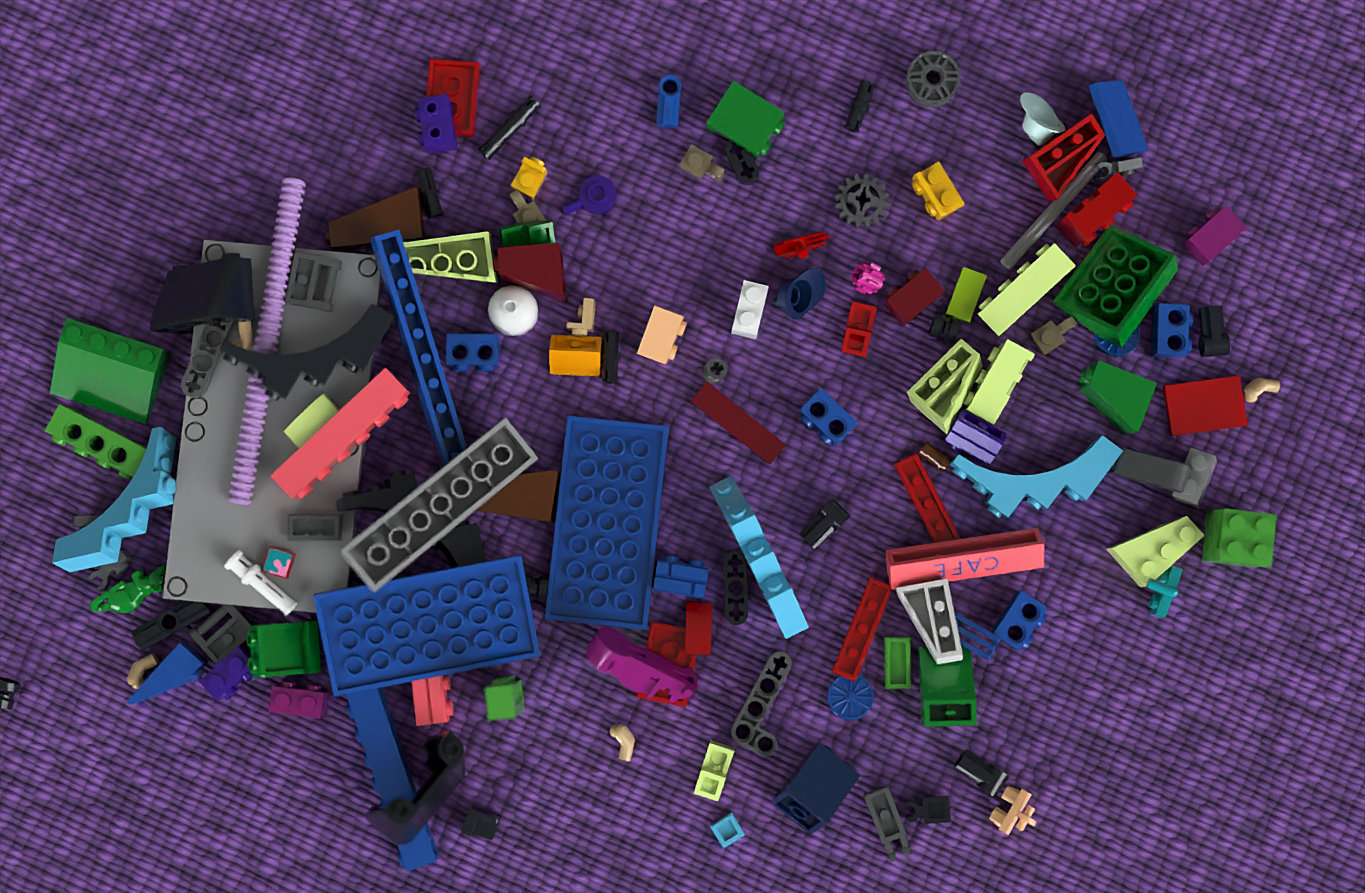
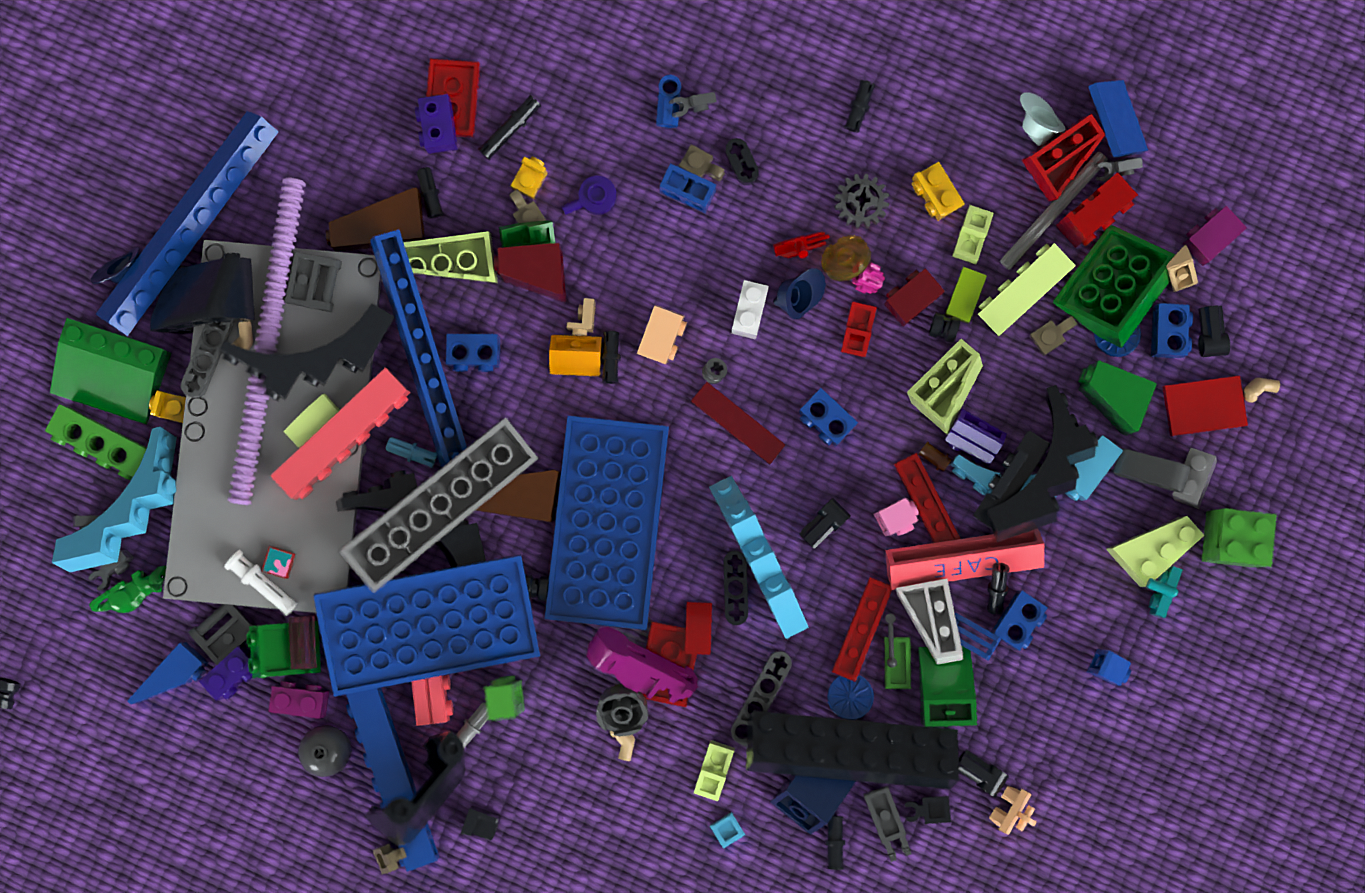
tan arm [127,653,159,689] -> none
black piece [131,601,212,651] -> none
dark grey plate [288,514,342,541] -> none
white cylinder [488,285,539,336] -> none
blue brick [653,556,709,598] -> none
green panel [706,81,786,160] -> none
dark grey wheel [906,51,960,108] -> none
yellowish green wedge [964,339,1035,425] -> none
none -> dark blue piece [90,247,140,284]
none -> blue brick [96,111,279,336]
none -> yellow bracket [149,390,186,423]
none -> clear pink tile [289,616,317,669]
none -> dark grey cylinder [298,725,352,777]
none -> dark tan plate [372,844,407,874]
none -> medium azure axle [386,437,437,468]
none -> light grey axle [456,702,488,749]
none -> dark grey cylinder [596,683,648,736]
none -> blue brick [660,163,717,213]
none -> dark grey plate [669,92,717,118]
none -> black brick [746,711,959,789]
none -> clear yellow tile [821,235,871,281]
none -> black pin [825,816,846,870]
none -> bright pink brick [873,498,919,537]
none -> dark grey hinge [885,613,897,668]
none -> yellowish green slope [952,205,994,264]
none -> black bracket [973,431,1050,528]
none -> black arch [987,385,1098,542]
none -> black pin [987,563,1009,614]
none -> blue slope [1087,649,1131,687]
none -> tan slope [1166,245,1198,292]

